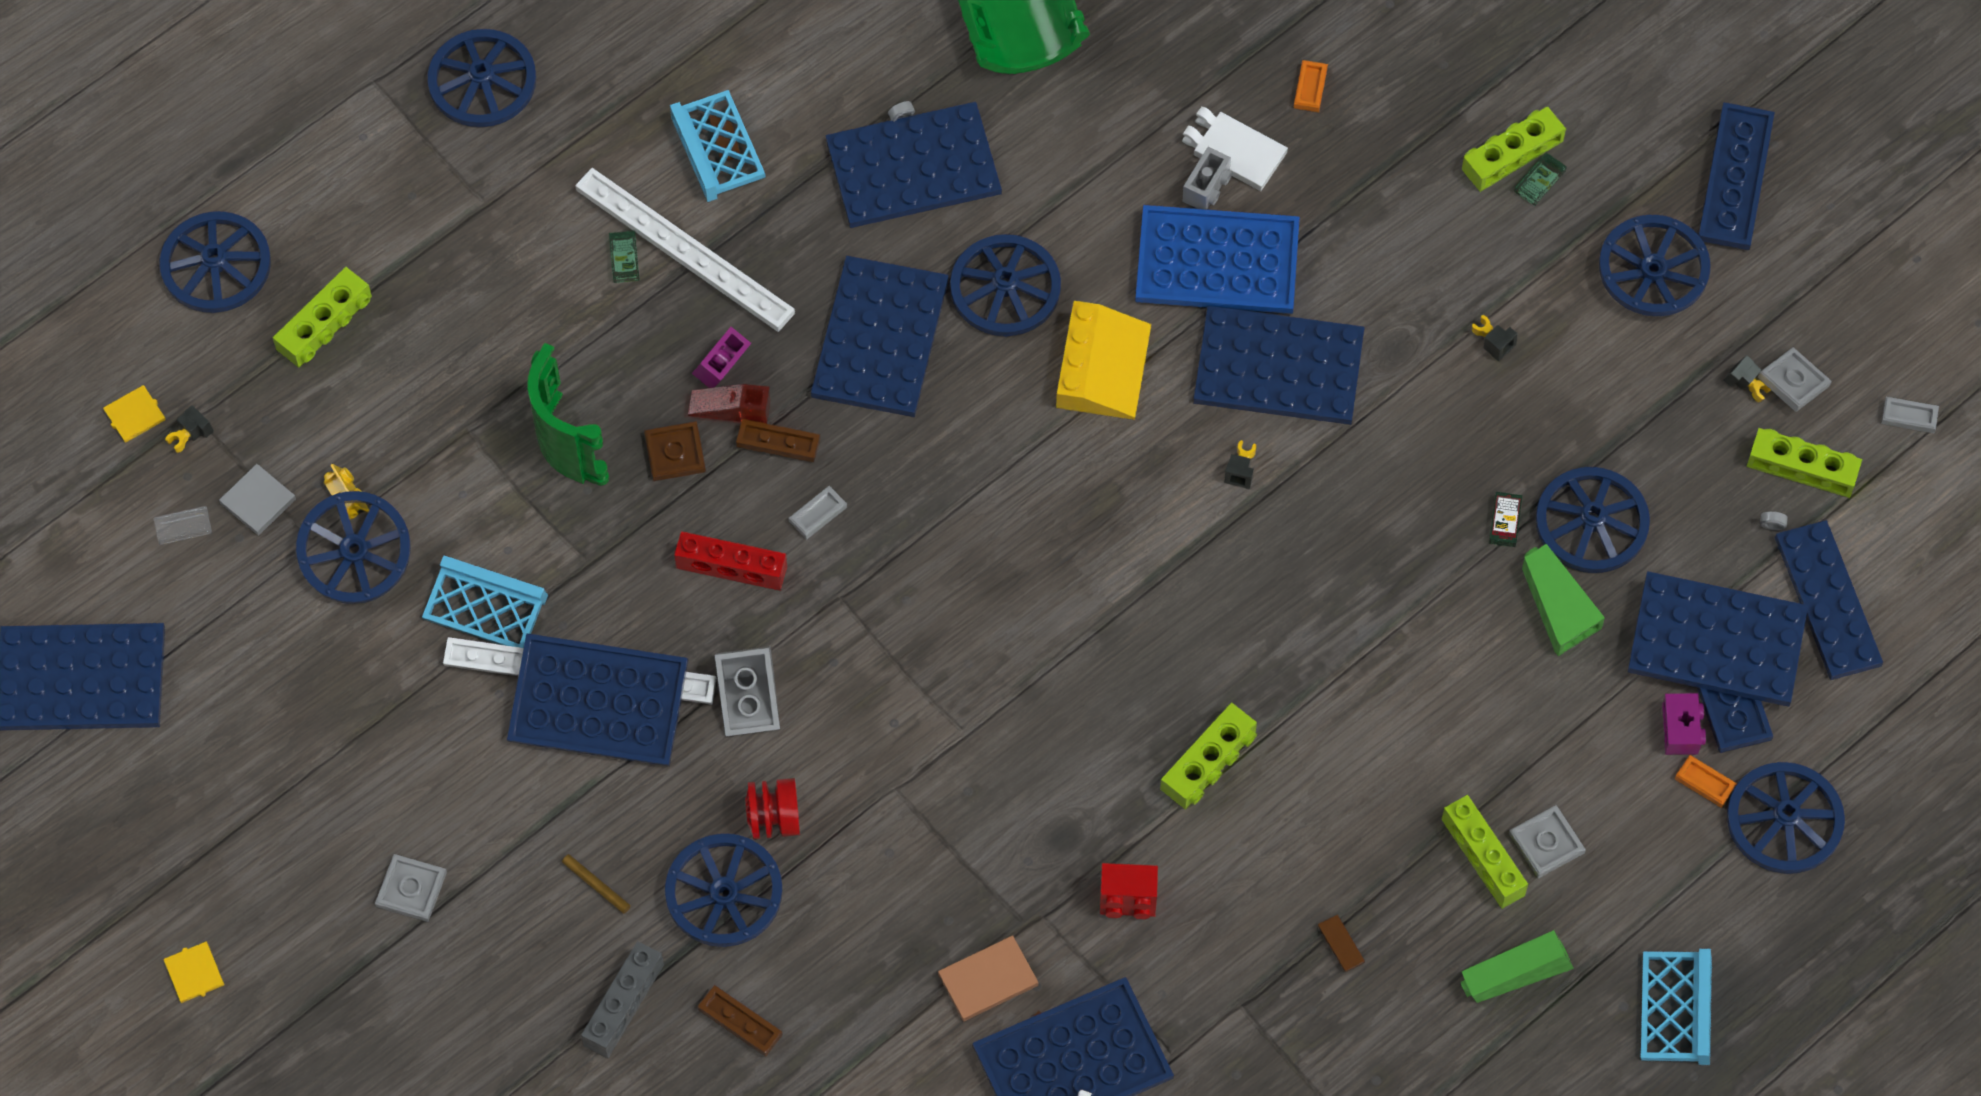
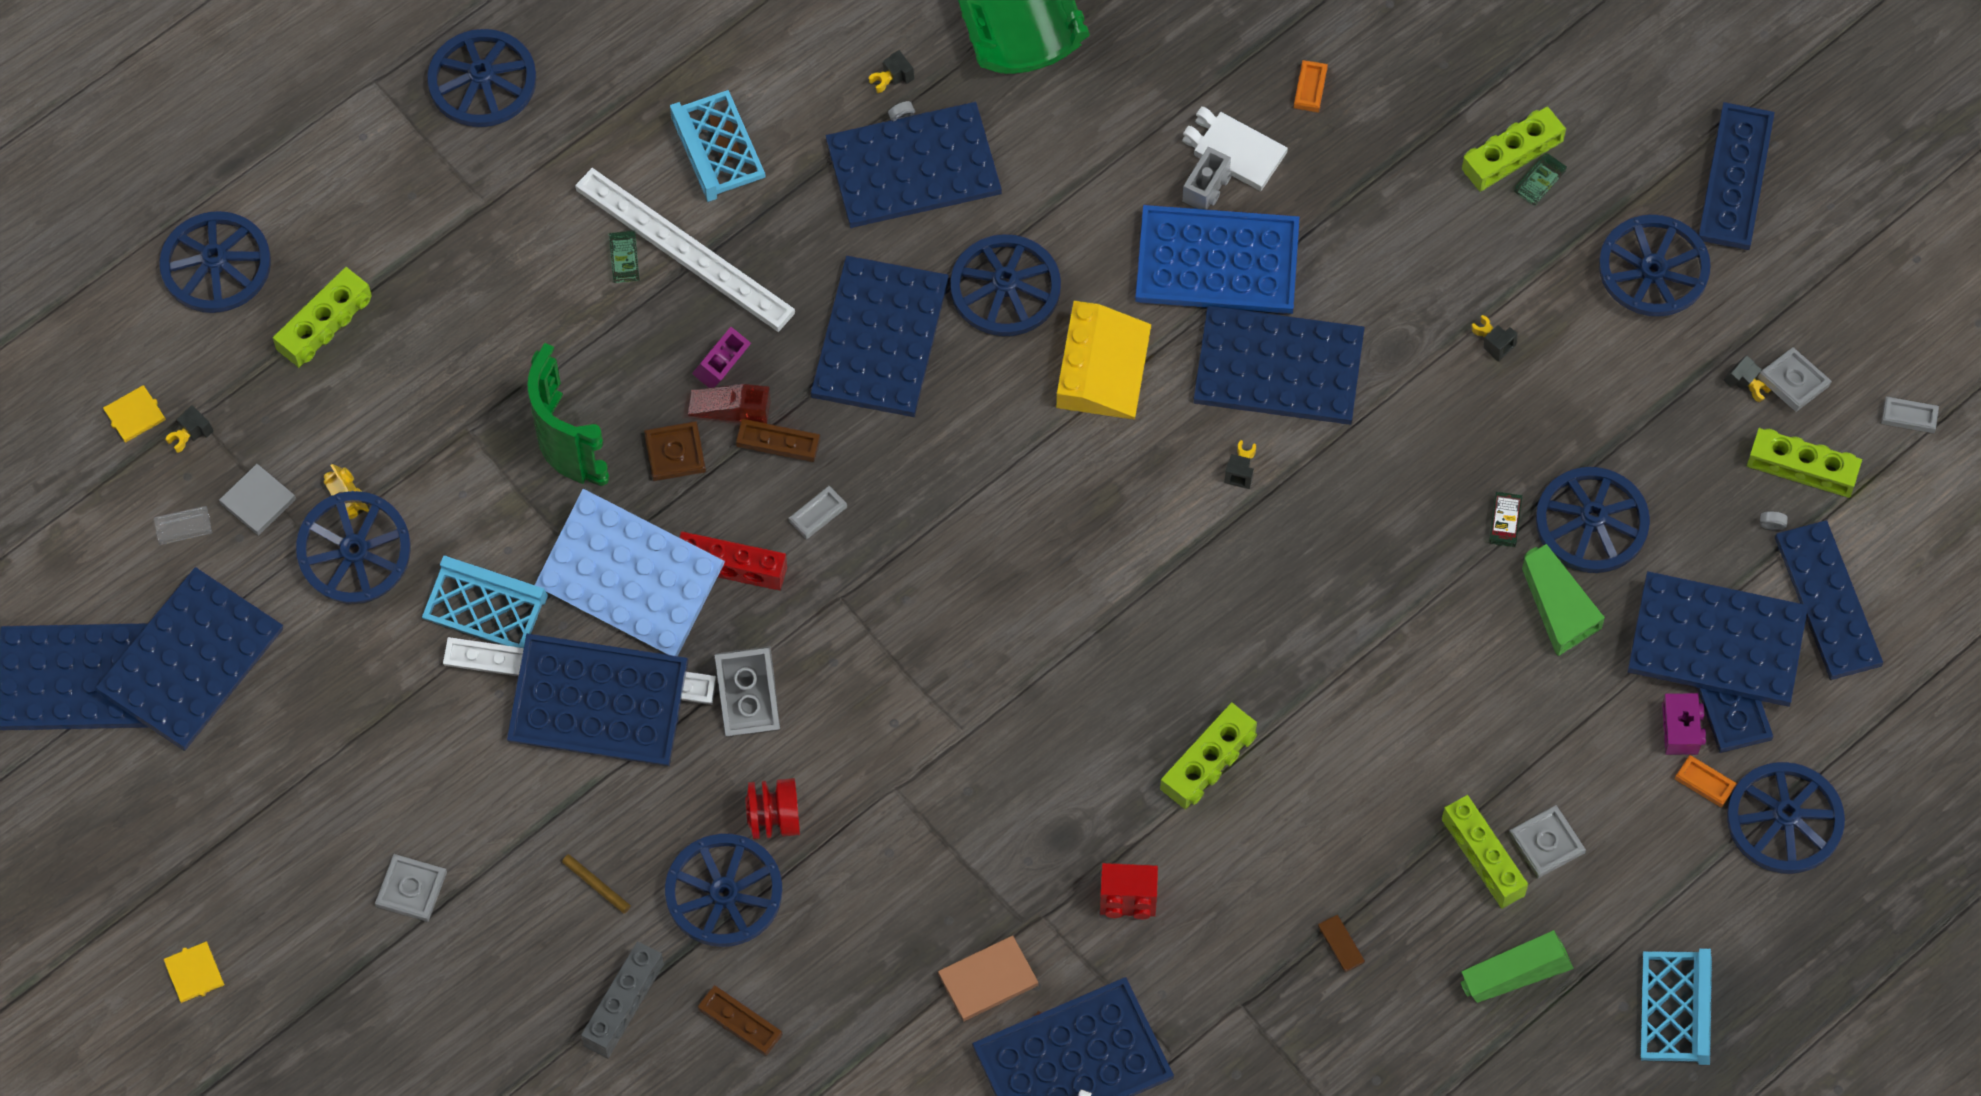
none -> dark blue plate [95,567,283,751]
none -> light blue plate [535,489,725,656]
none -> pearl dark grey piece [869,50,915,93]

